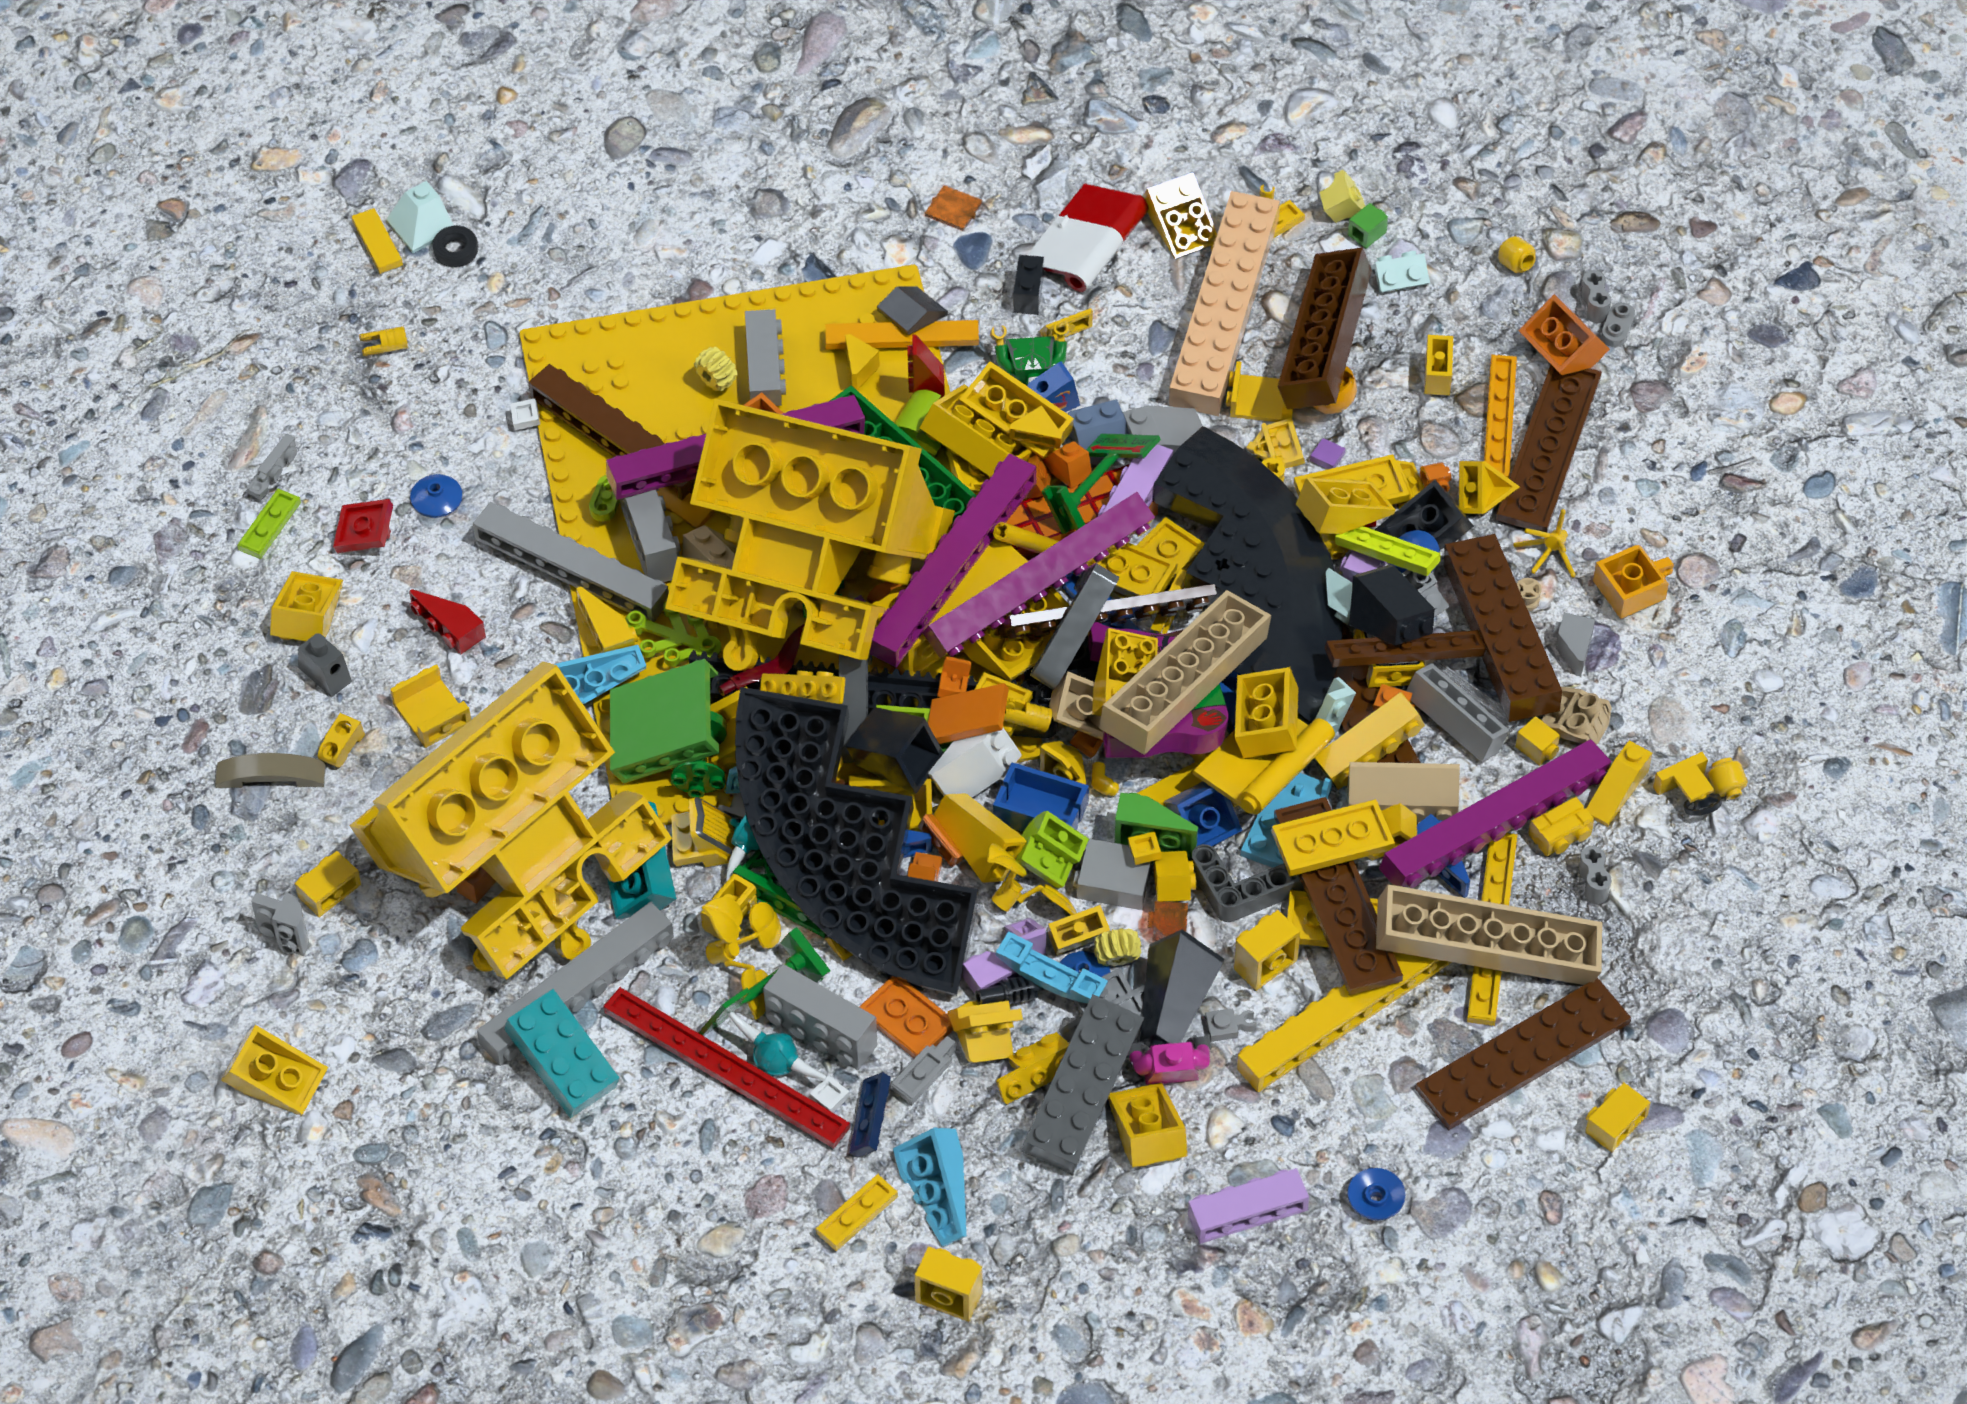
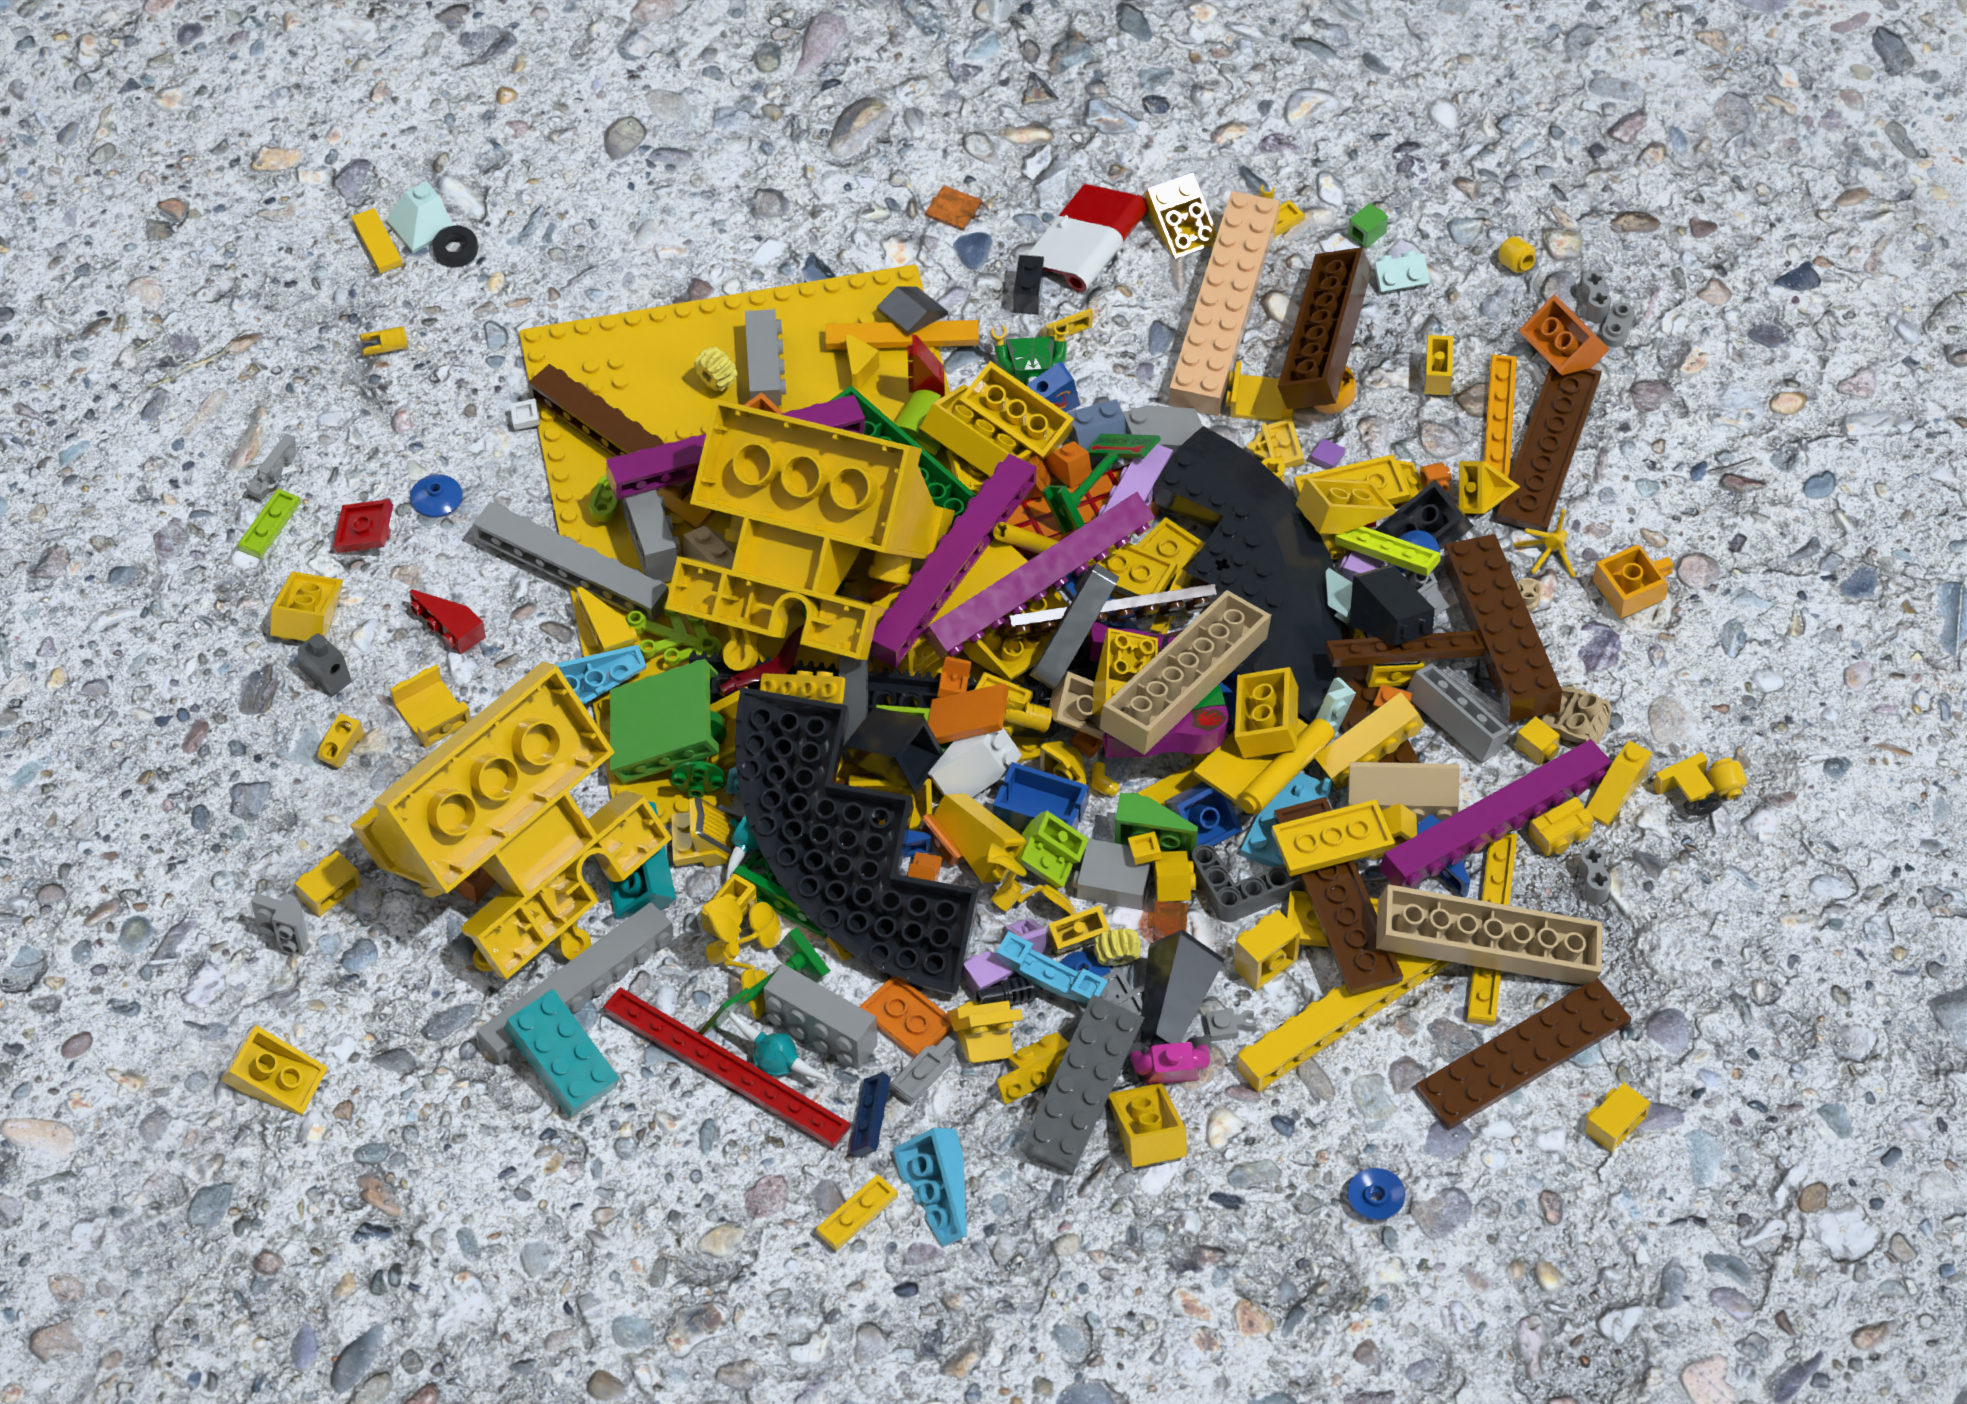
dark tan slope [215,753,326,788] -> none
white plate [809,1075,850,1113] -> none
yellow brick [914,1246,983,1322] -> none
yellow slope [1009,405,1062,449] -> none
lavender brick [1188,1168,1309,1244] -> none
light yellow brick [1319,169,1365,223] -> none
light grey slope [1553,612,1595,677] -> none

